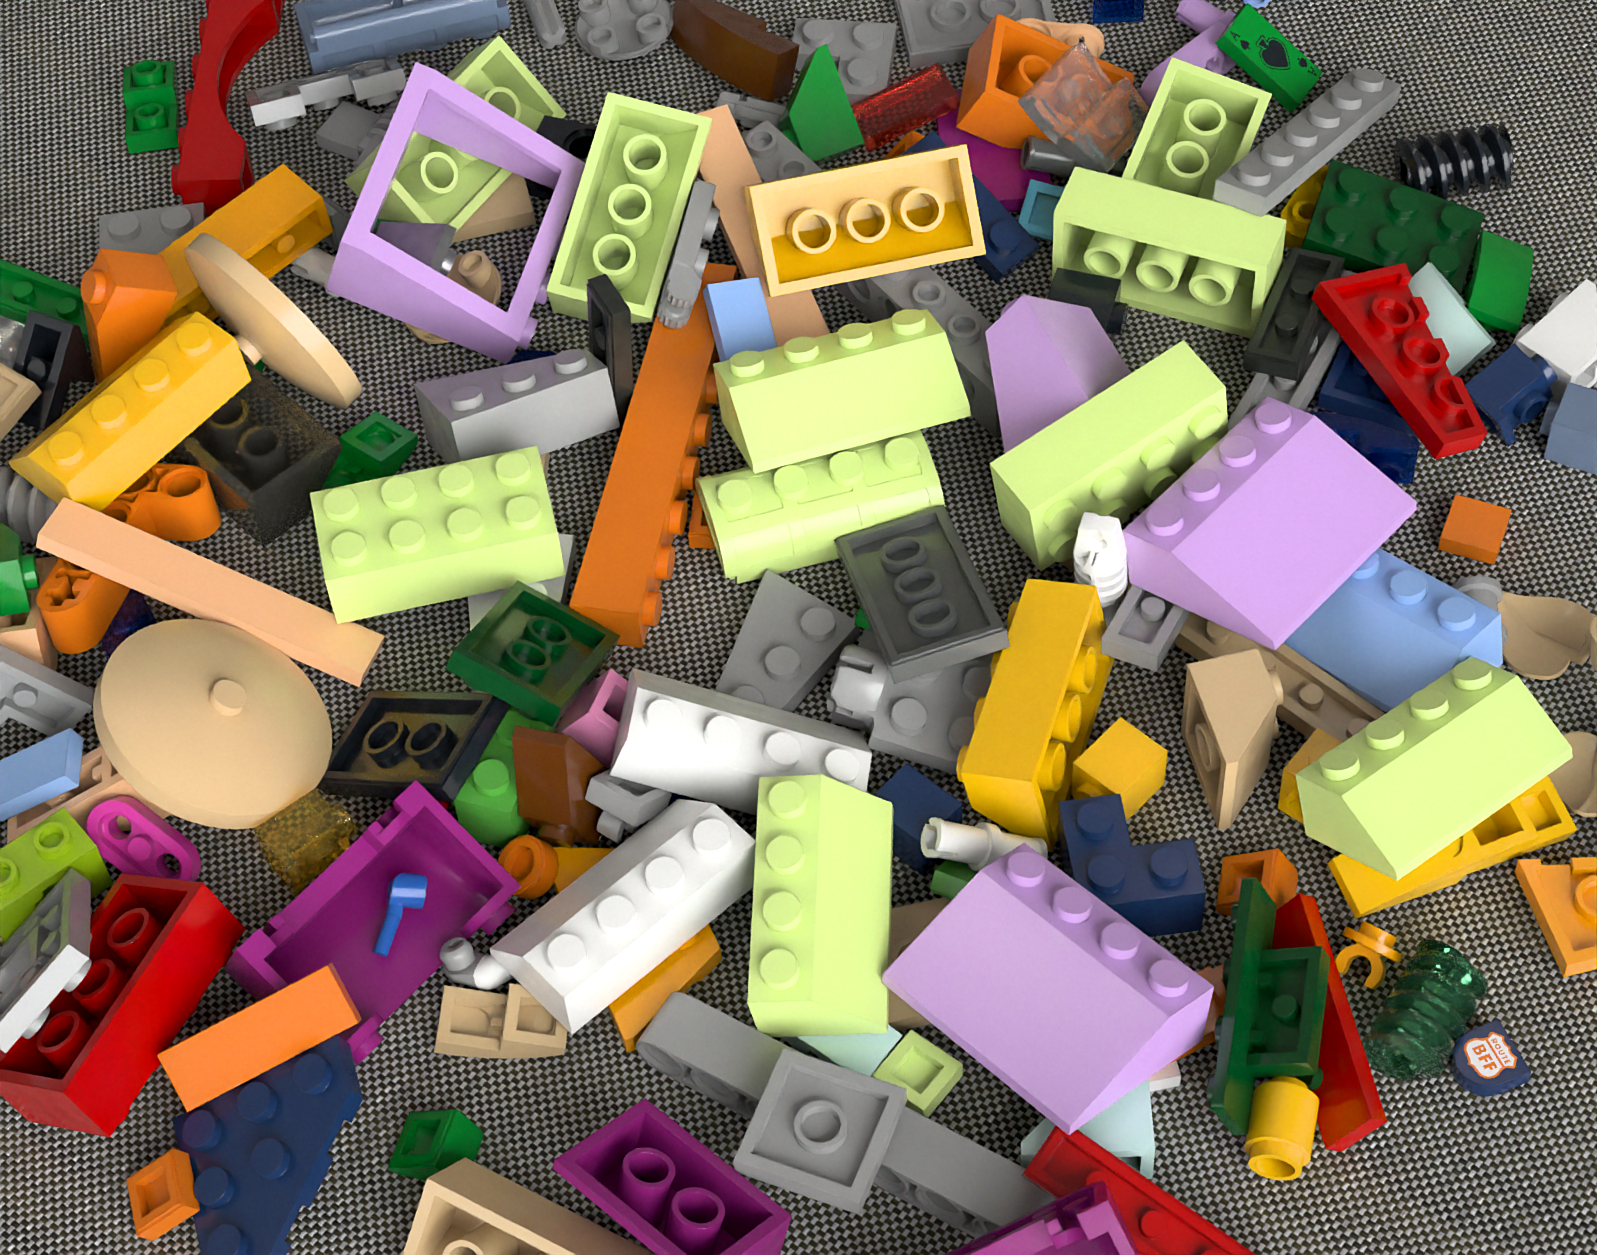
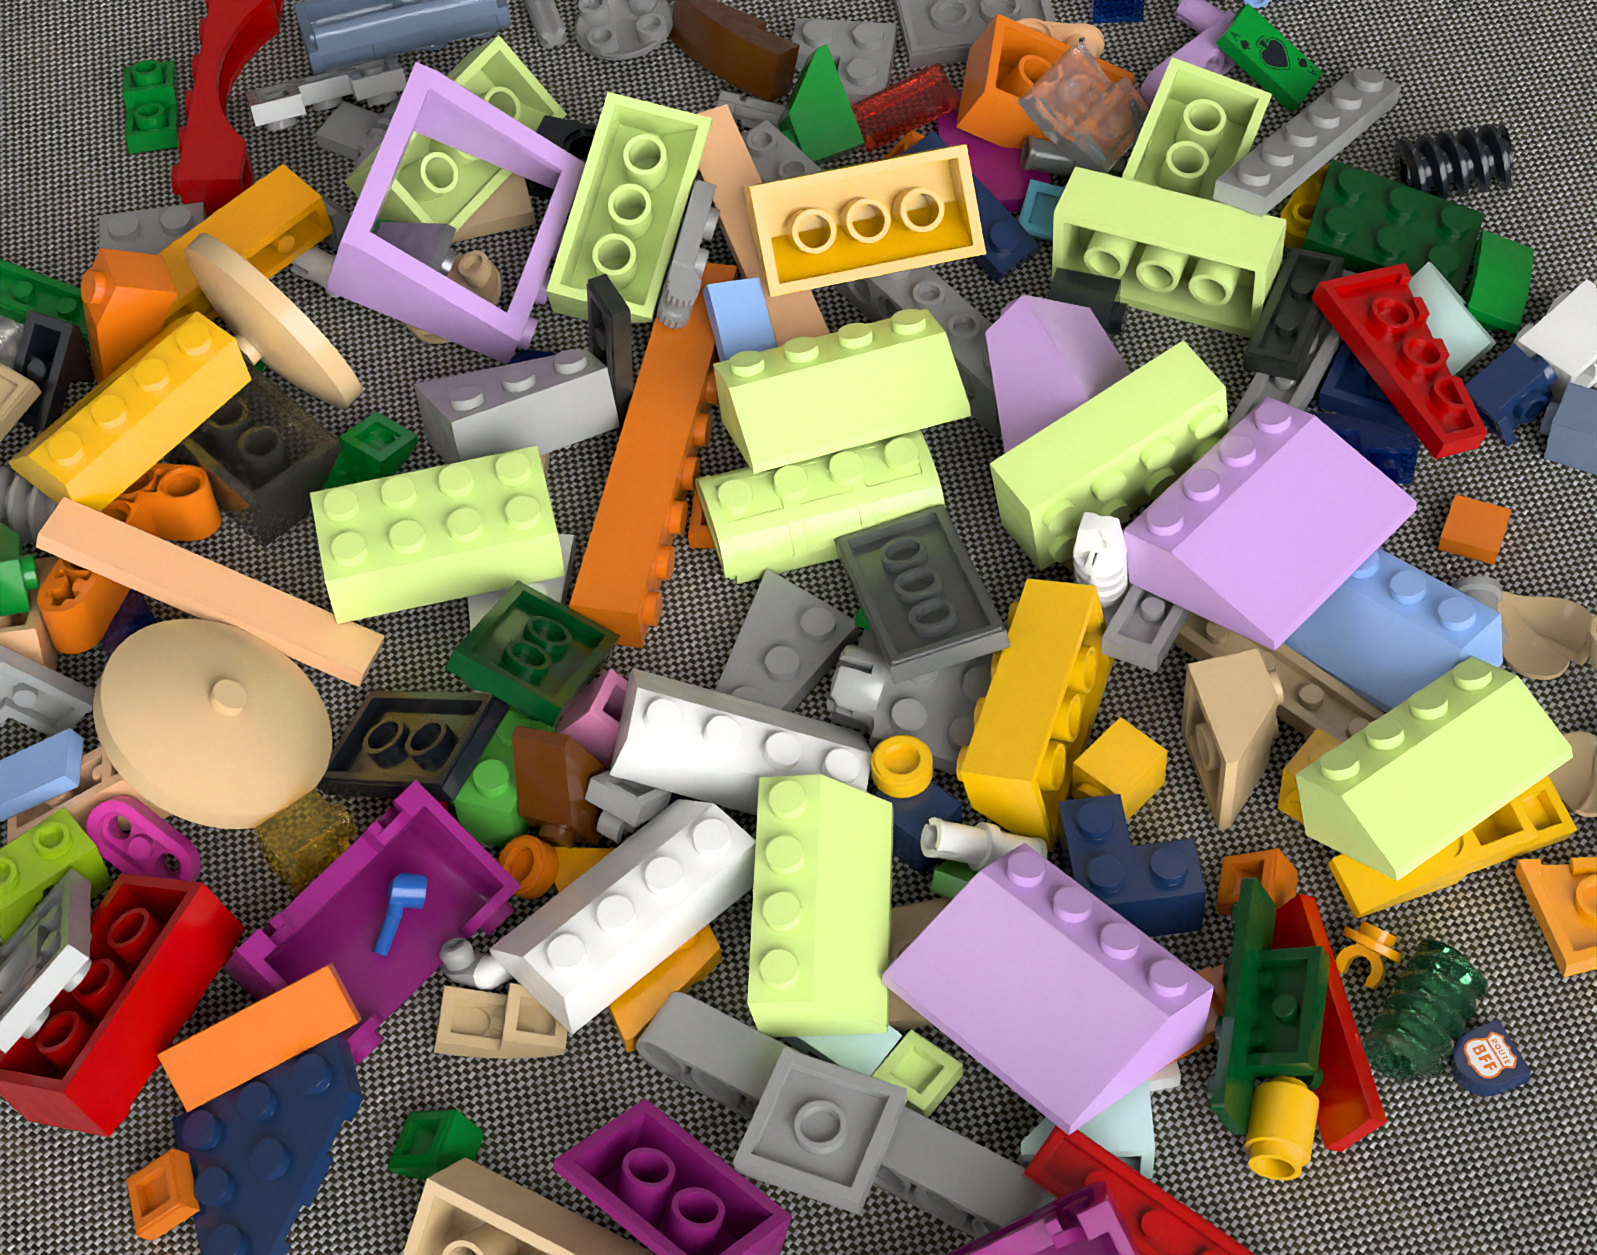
none -> yellow tile [871,735,933,798]

